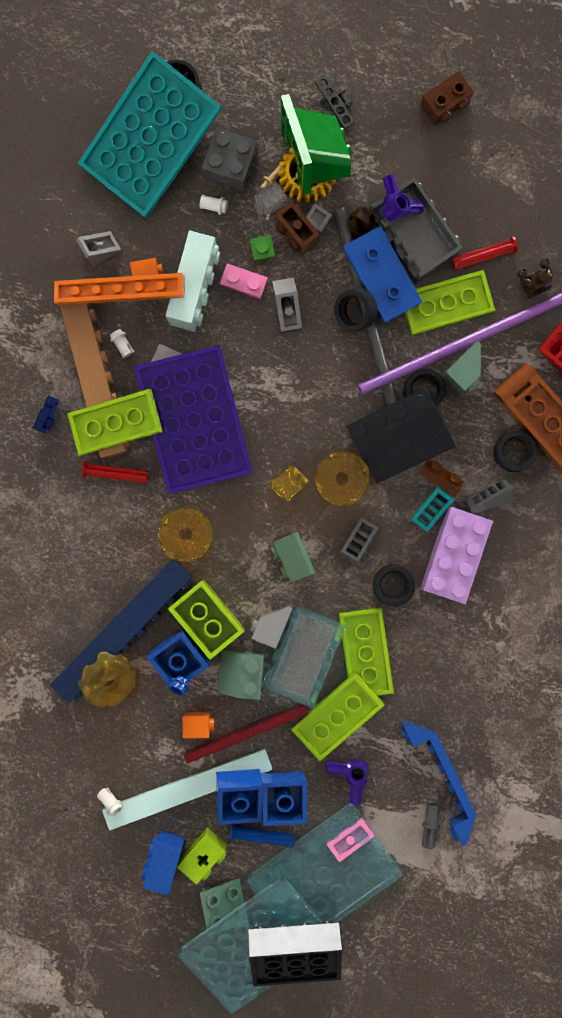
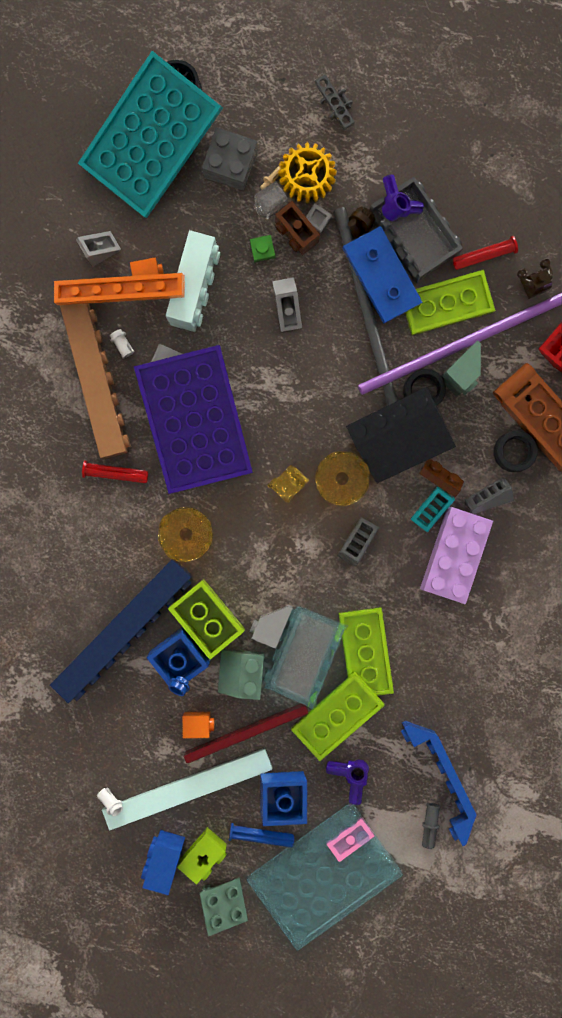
clear blue plate [32,395,60,433] -> none
lime tile [67,389,163,456] -> none
clear yellow plate [78,652,136,708] -> none
clear light blue plate [177,876,323,1014] -> none
white pin [200,194,228,215] -> none
blue brick [216,769,263,825] -> none
bright pink plate [220,263,268,300] -> none
black slope [249,921,342,987] -> none
sand green slope [271,531,316,582] -> none
green windscreen [281,94,351,195] -> none
black tyre [334,289,378,331] -> none
black tyre [373,565,415,606] -> none
reddish brown brick [420,71,474,126] -> none

